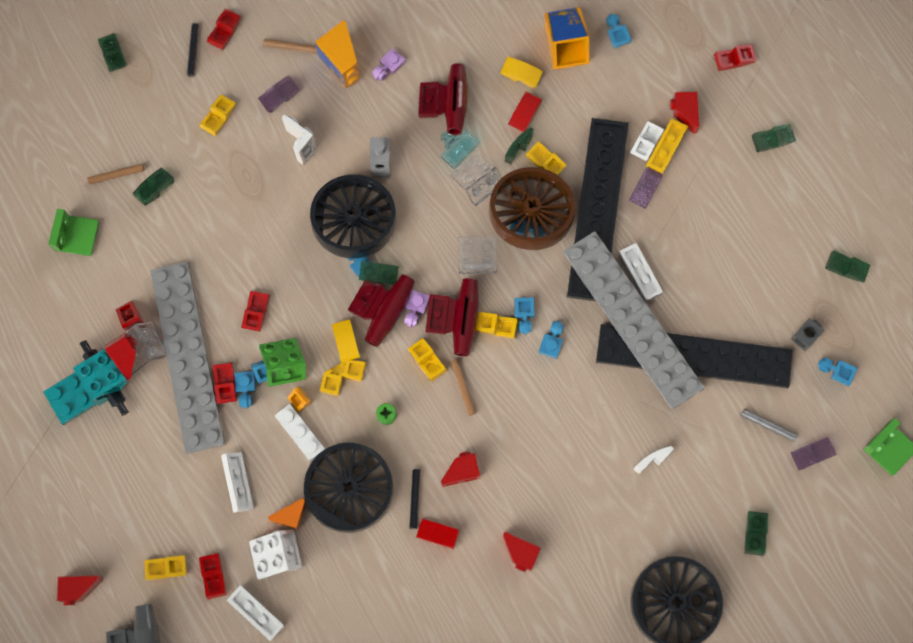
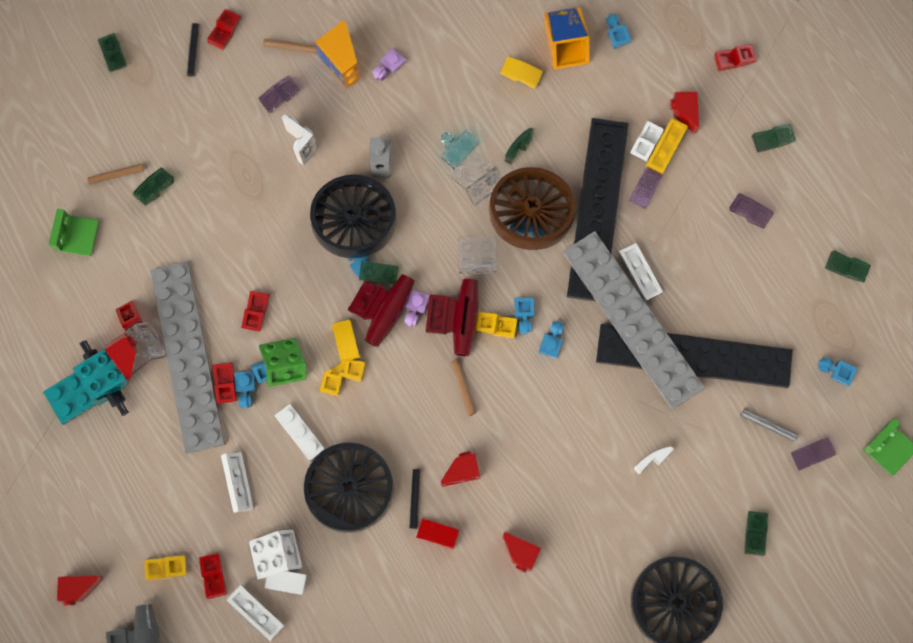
yellow slope [200,94,236,136] -> none
orange slope [268,498,307,530] -> none
light orange slope [287,387,312,413] -> none
bright green wheel [376,403,396,425] -> none
yellow slope [408,338,447,382] -> none
dark red plate [418,63,468,135] -> none
red slope [508,92,542,133] -> none
yellow slope [525,141,567,175] -> none
dark grey brick [791,318,824,351] -> none
none -> white slope [264,571,307,595]
none -> clear purple slope [729,193,774,229]

